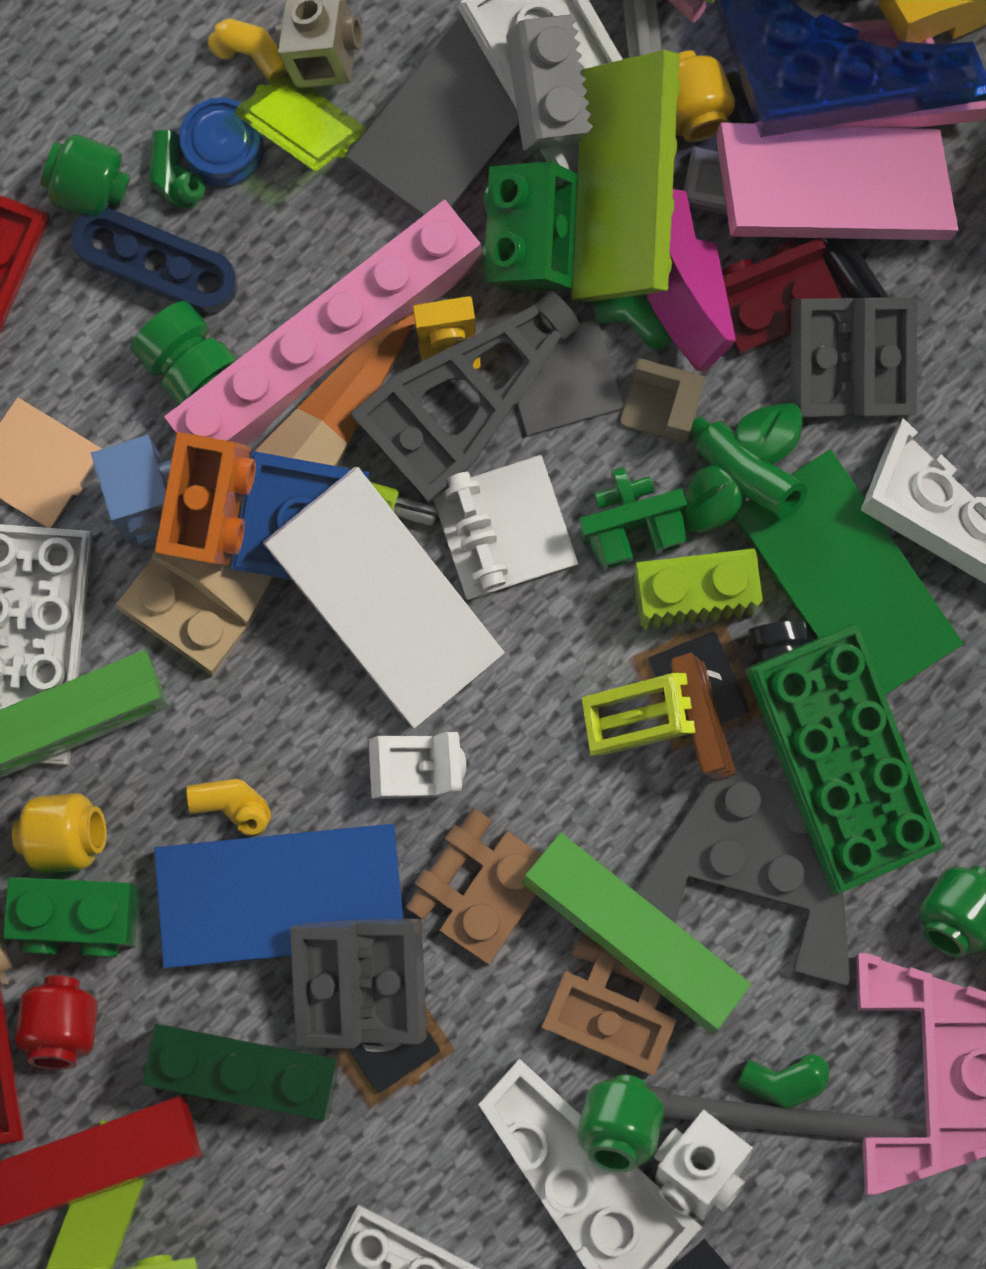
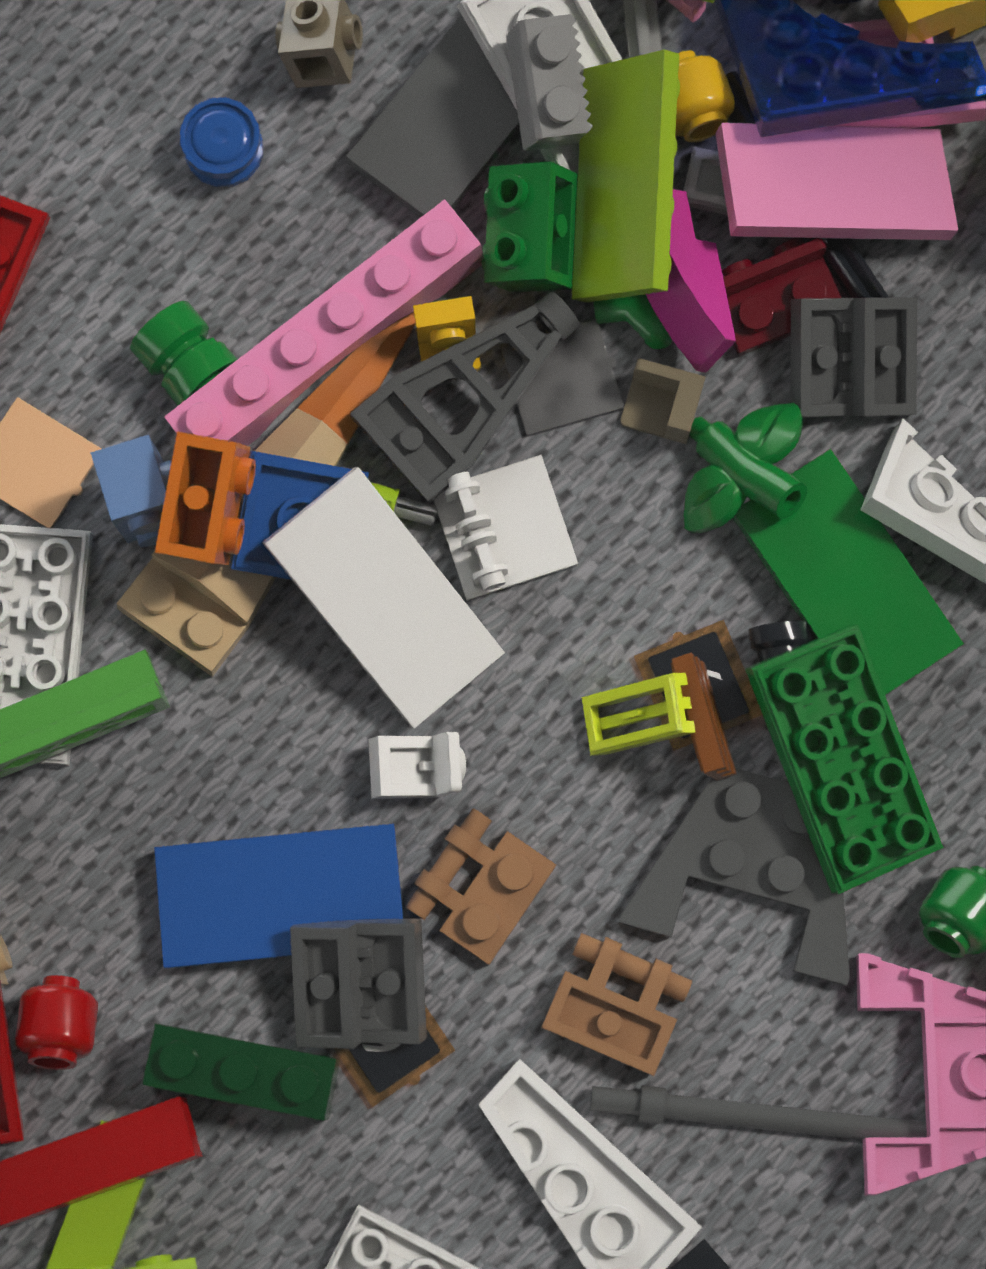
green brick [3,877,139,957] -> none
yellow head [12,793,107,874] -> none
green head [40,134,131,216] -> none
dark blue plate [71,208,238,313] -> none
green arm [149,130,206,209] -> none
yellow arm [186,779,271,837] -> none
yellow arm [208,18,288,83] -> none
clear neon green piece [235,72,367,172] -> none
bright green tile [521,832,752,1035] -> none
green head [577,1075,664,1173] -> none
green hips [578,467,687,571] -> none
lime brick [633,548,763,630] -> none
white brick [654,1110,753,1221] -> none
green arm [737,1054,830,1108] -> none

